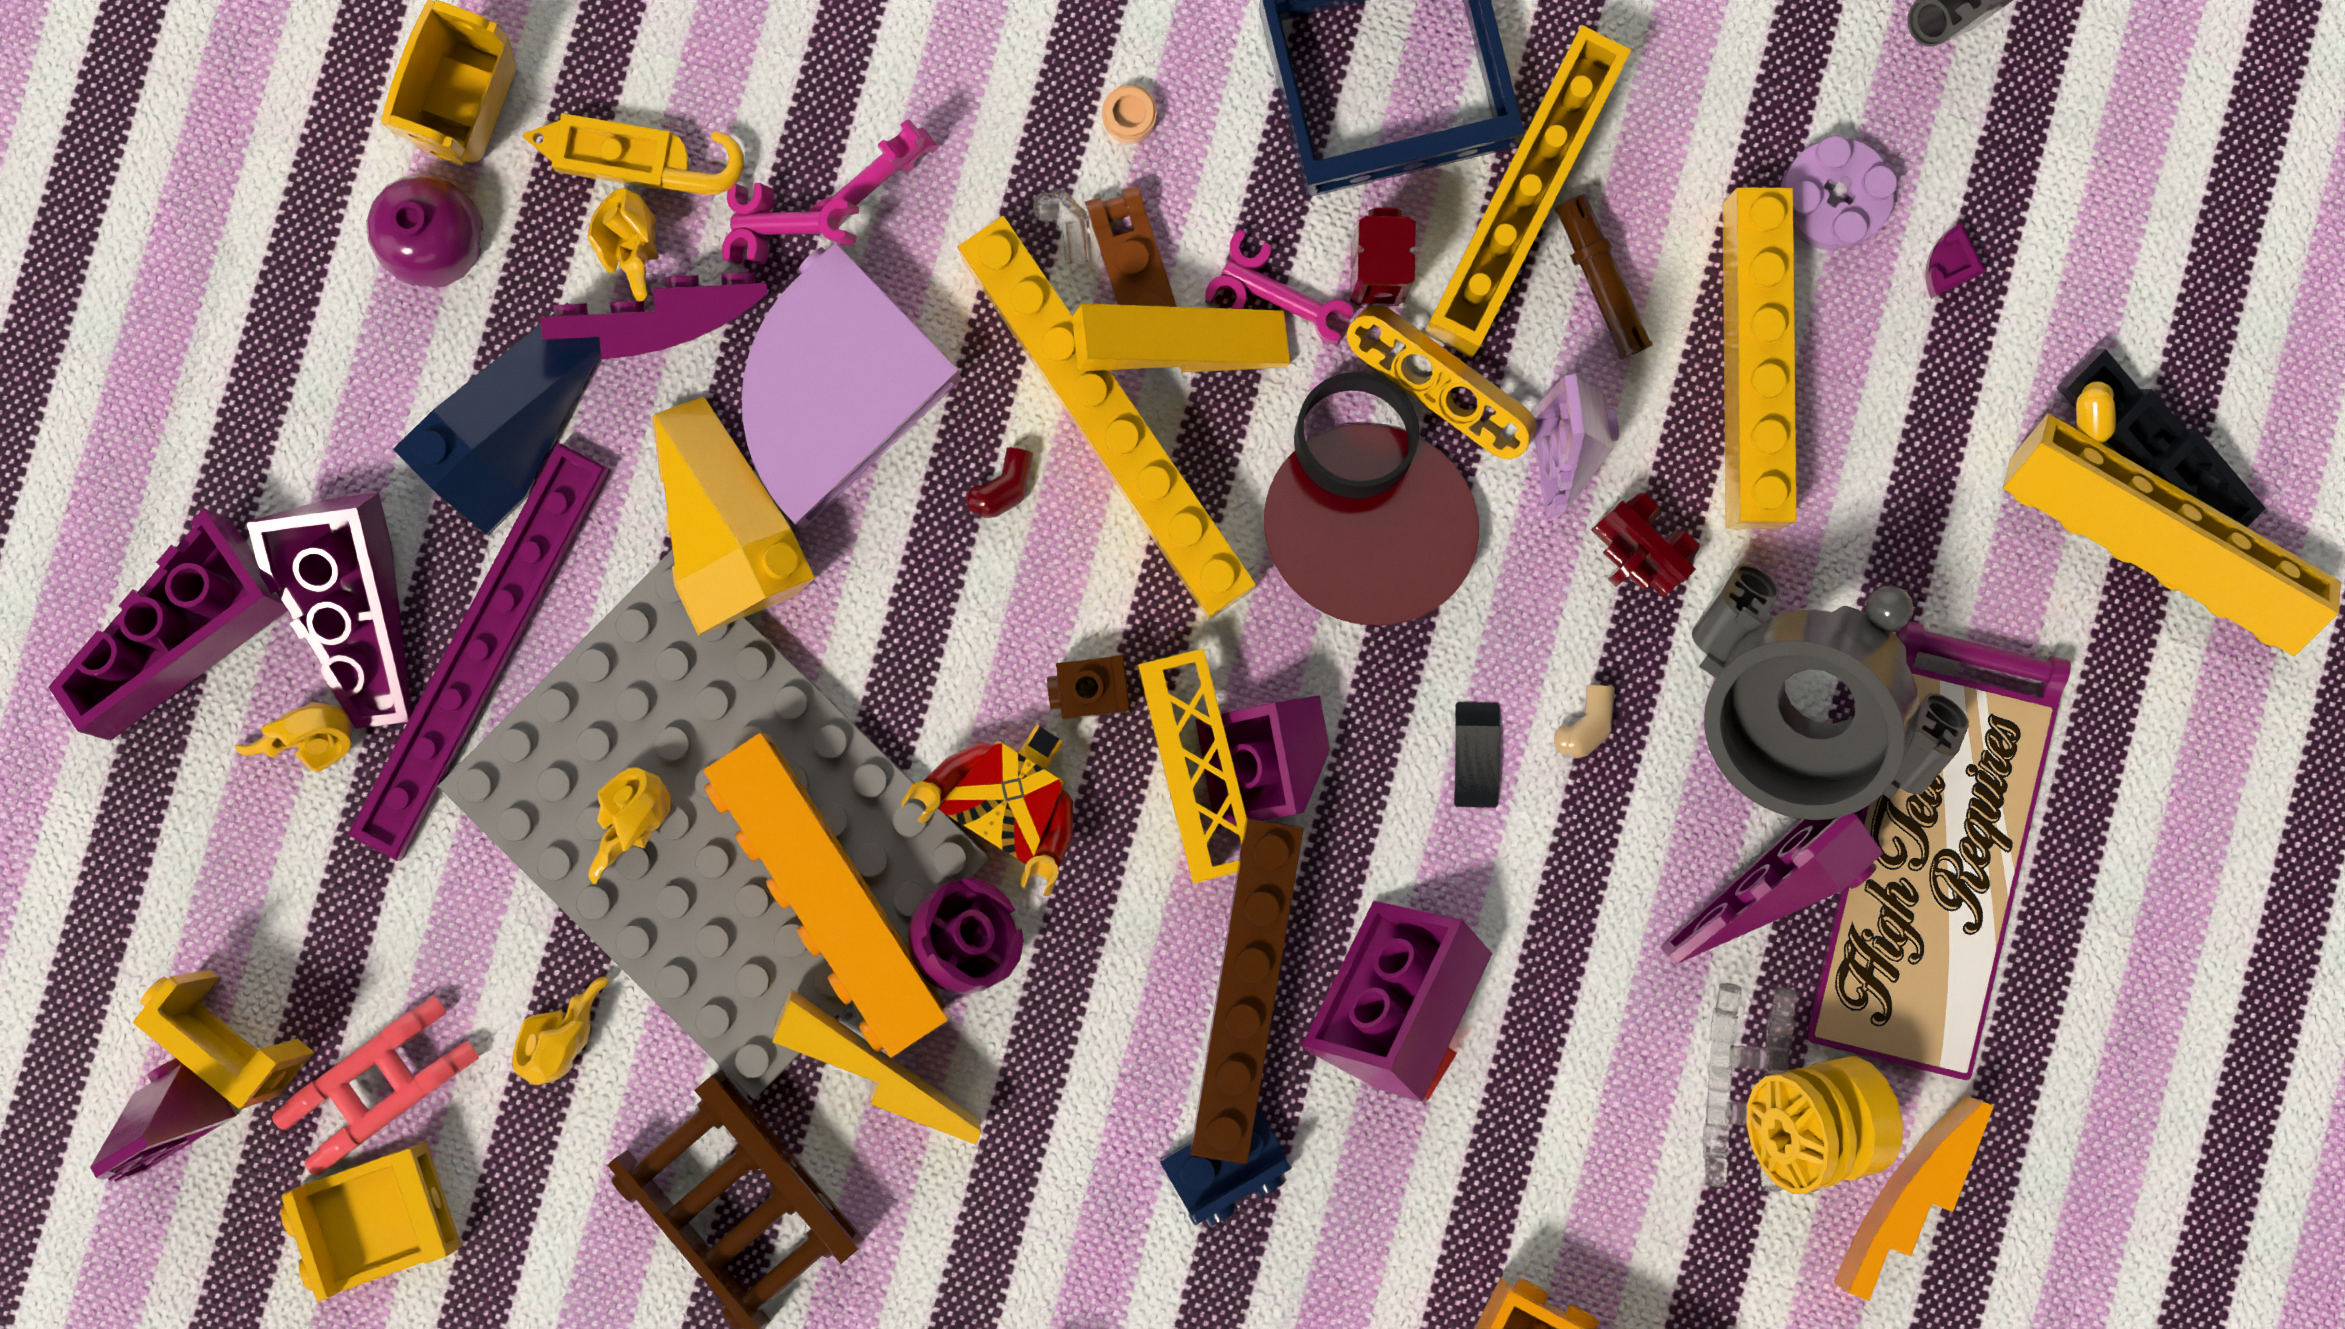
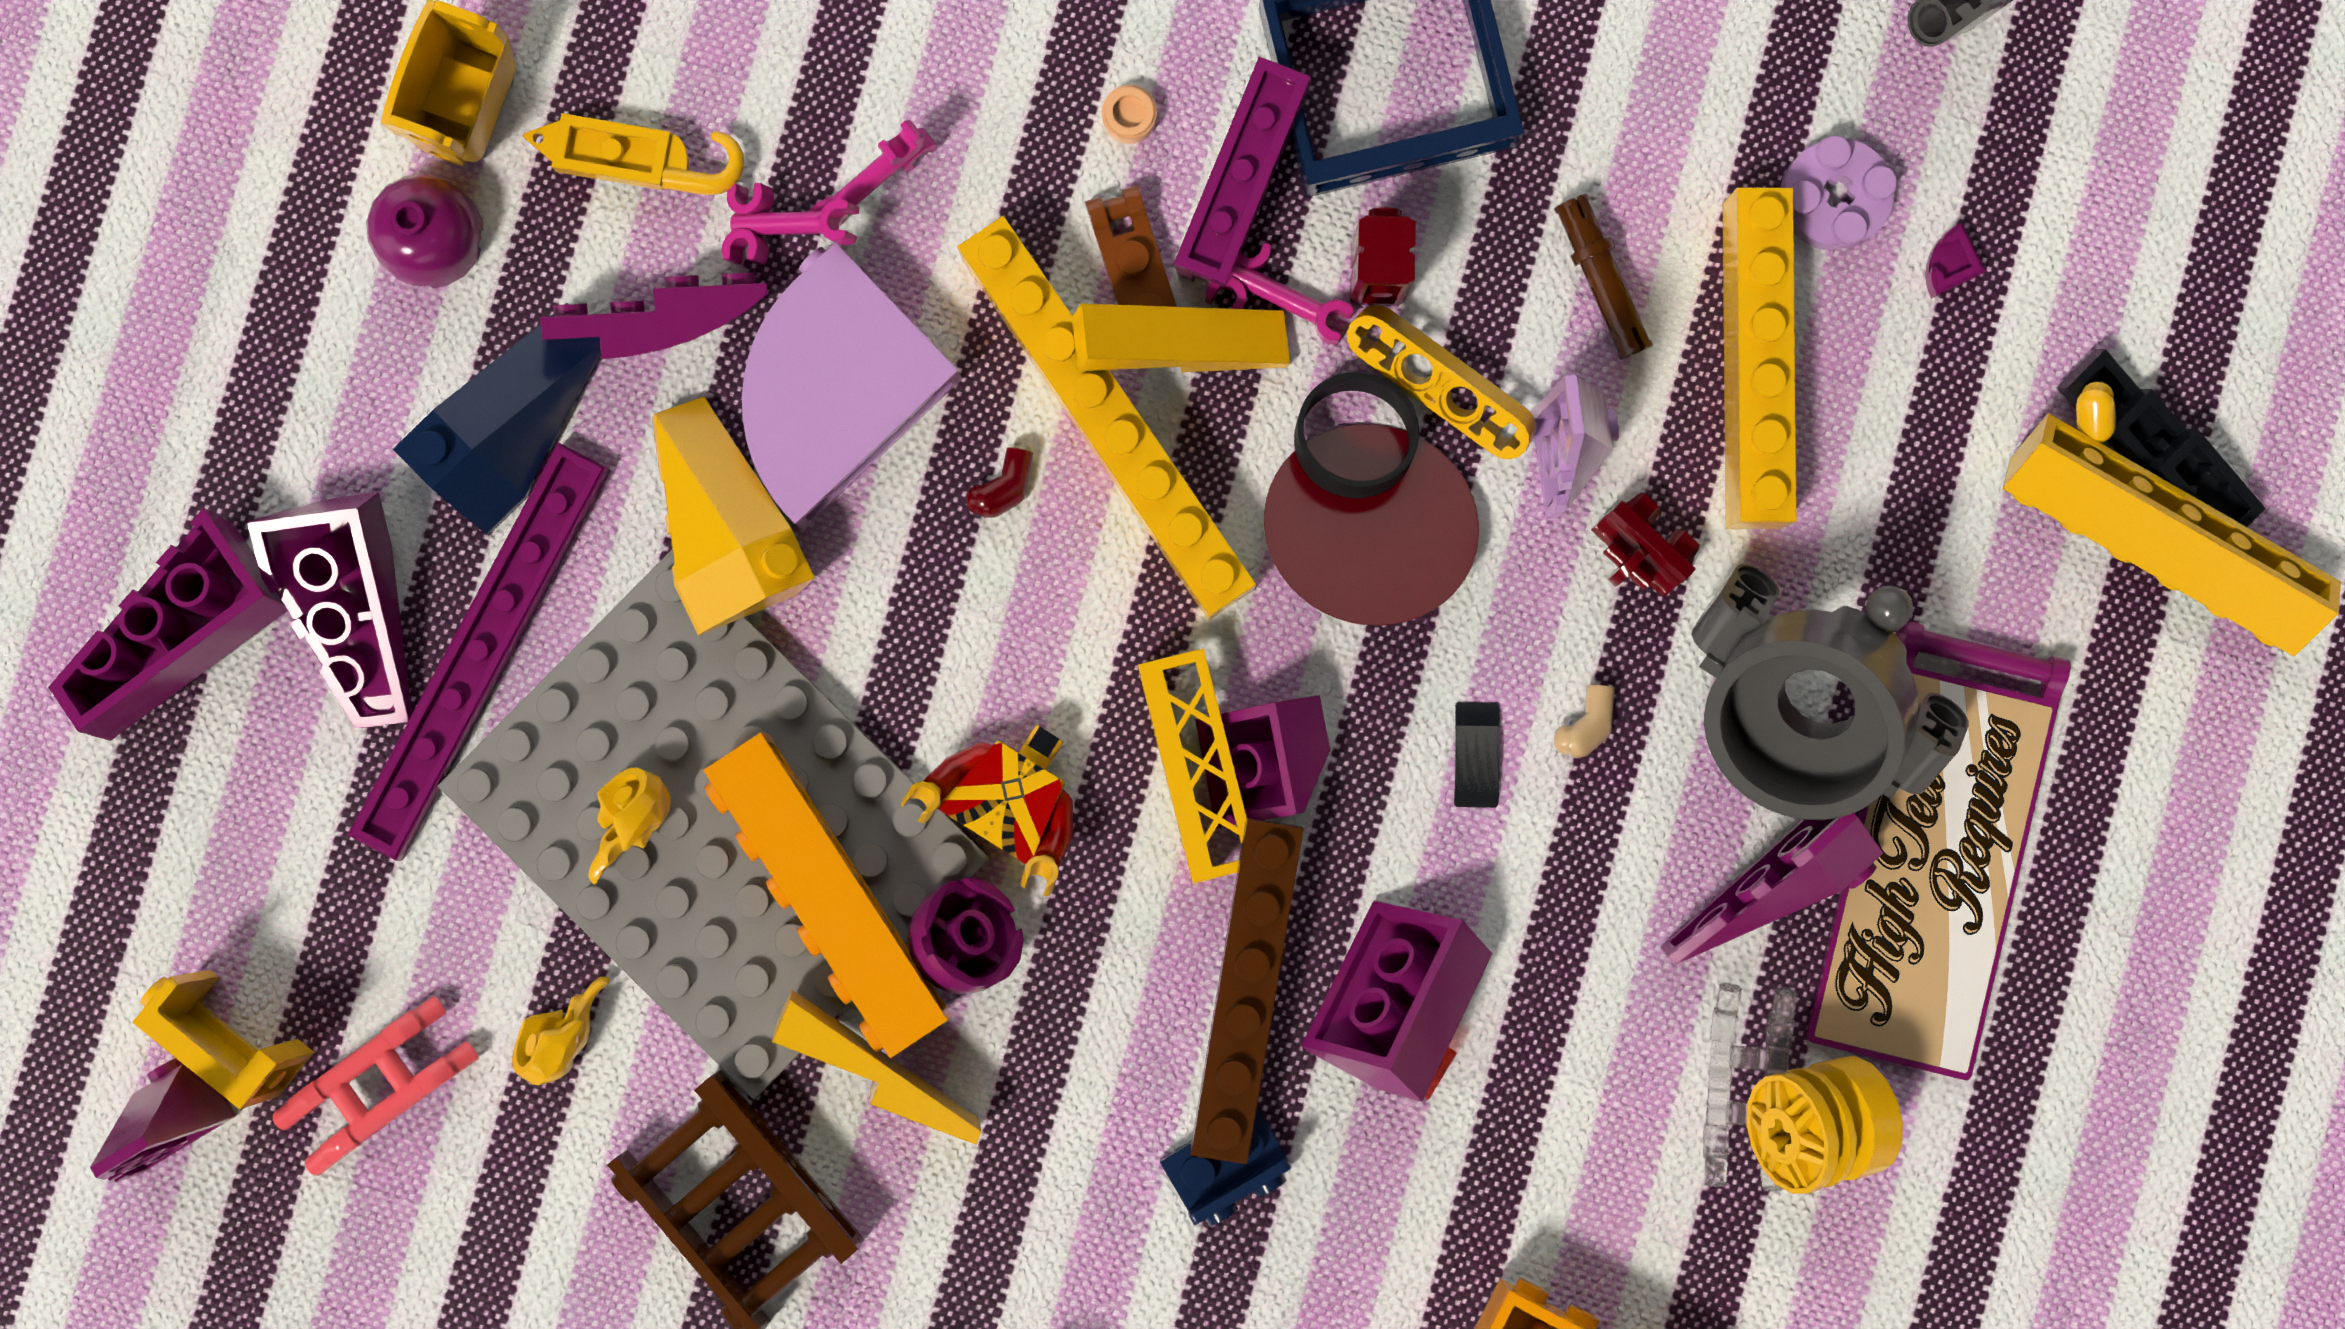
yellow piece [235,702,352,772] -> none
yellow panel [280,1141,462,1302] -> none
yellow piece [587,188,659,301] -> none
clear arm [1033,188,1092,264] -> none
reddish brown brick [1047,655,1130,720] -> none
yellow brick [1423,25,1631,358] -> none
light orange slope [1834,1095,1994,1301] -> none
none -> magenta fence [1174,56,1311,288]

